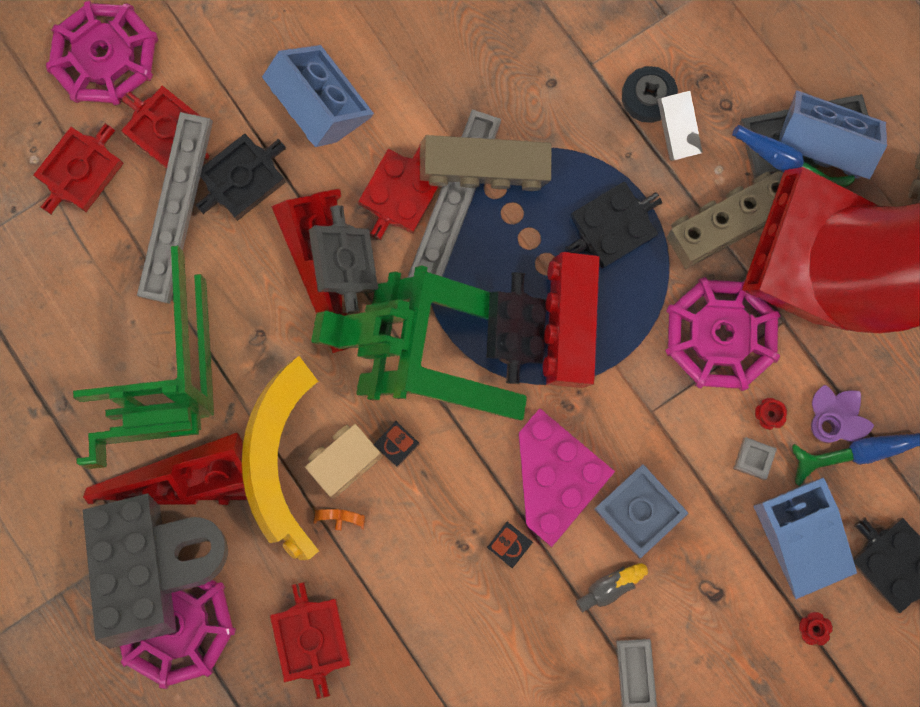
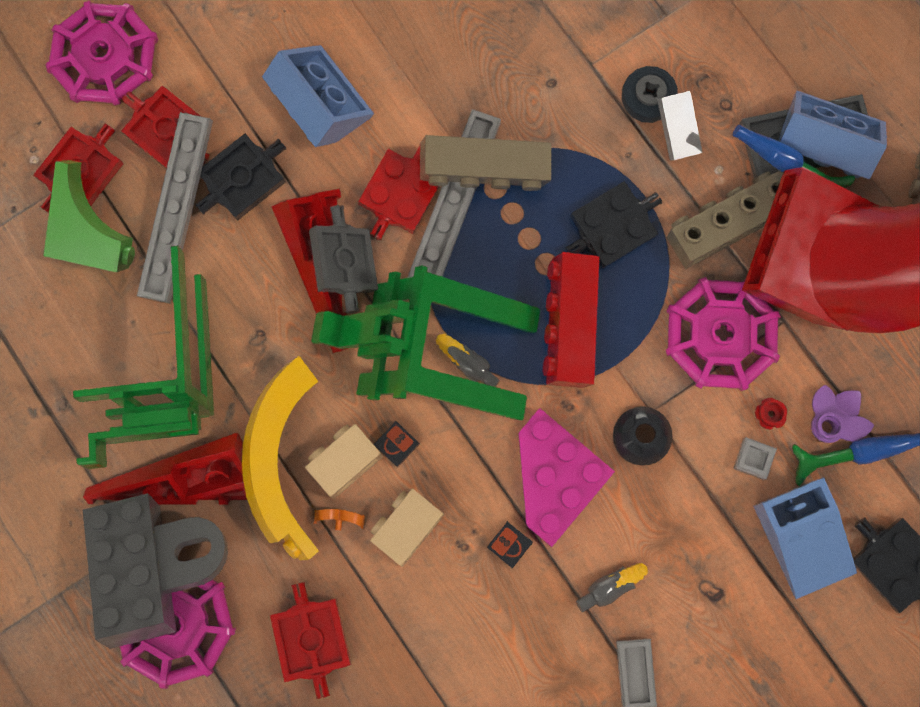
black plate [486,272,546,384] -> none
sand blue plate [594,464,689,559] -> none
red plate [799,612,833,646] -> none
none -> bright green arch [43,160,135,272]
none -> tan brick [370,488,444,567]
none -> dark grey piece [436,334,500,387]
none -> black piece [613,407,673,466]

